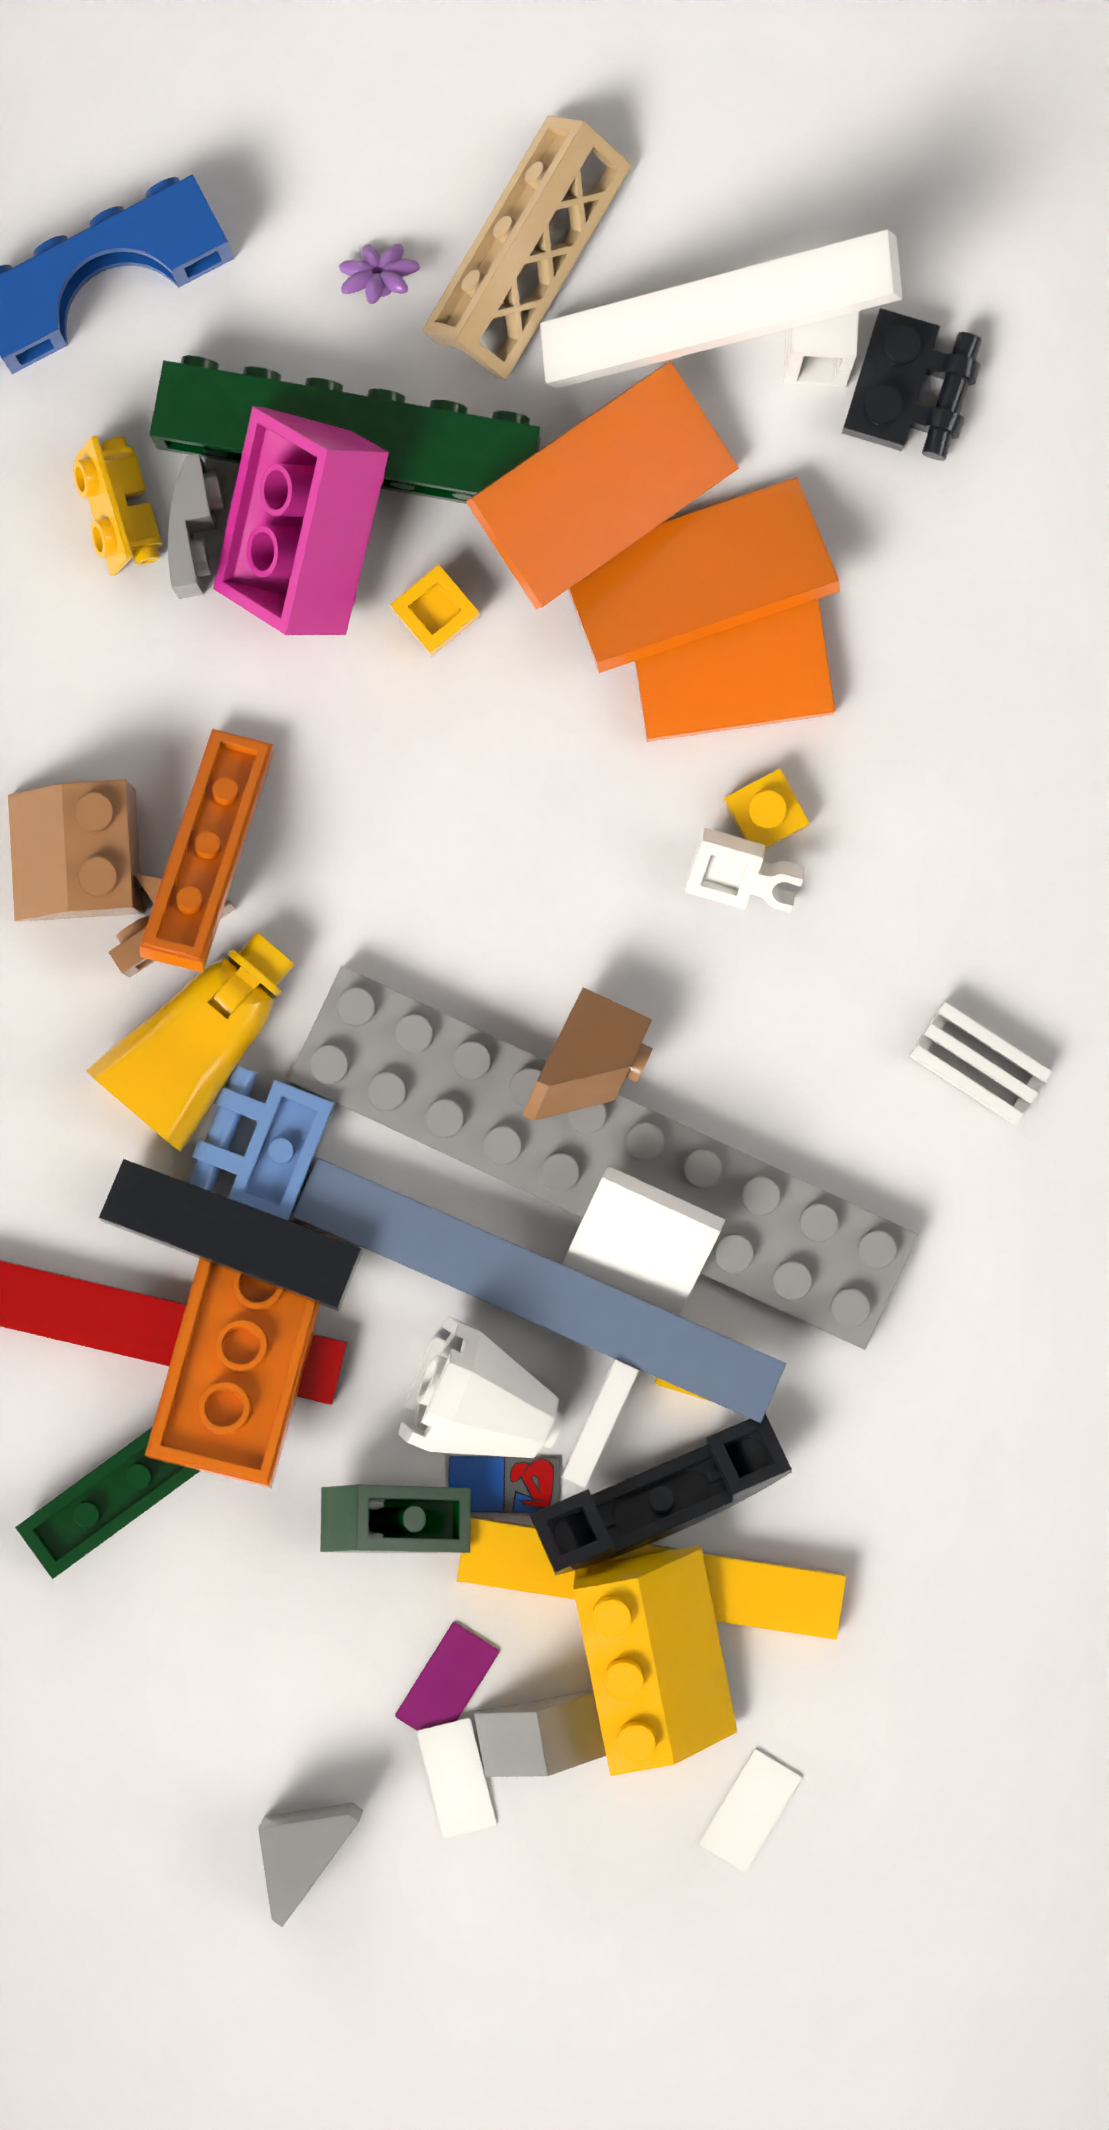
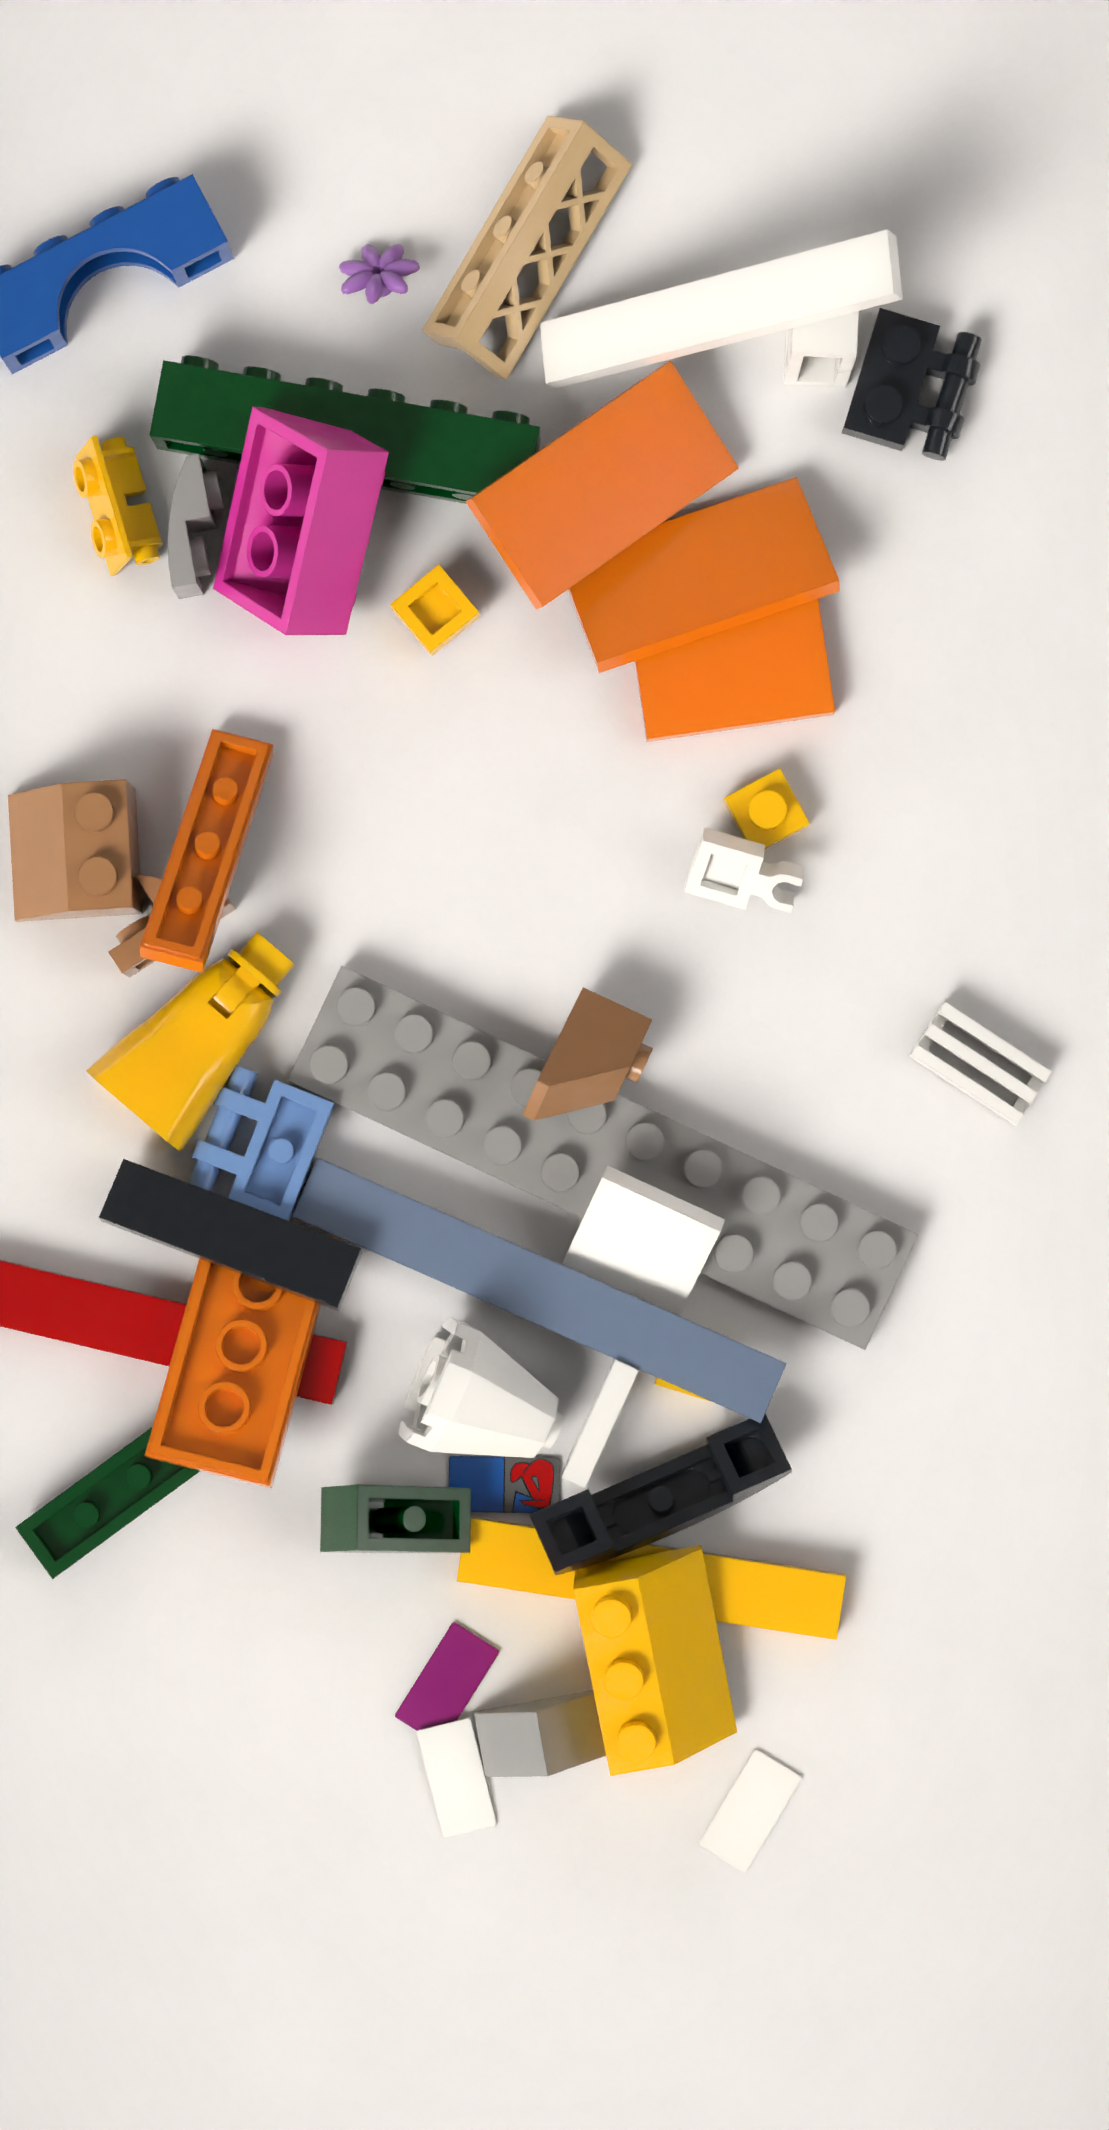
light grey slope [258,1803,363,1927] -> none

